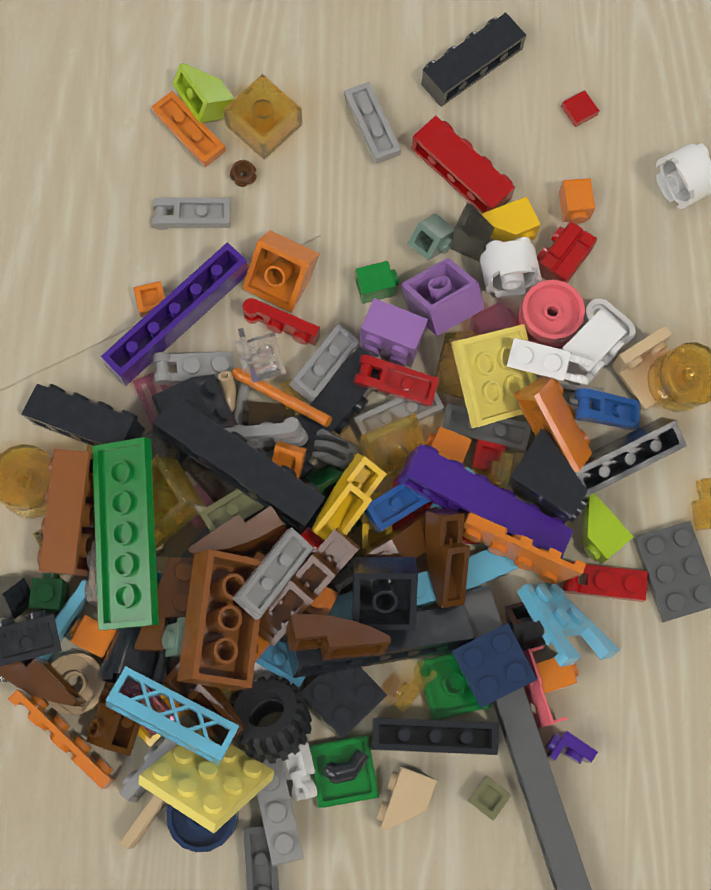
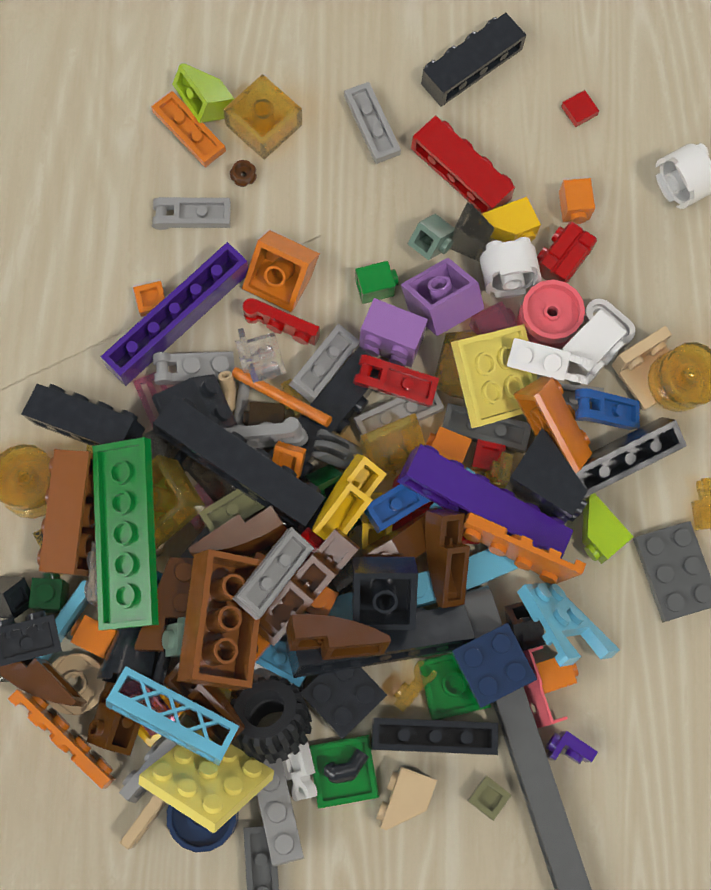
red plate [563,562,648,602] -> none

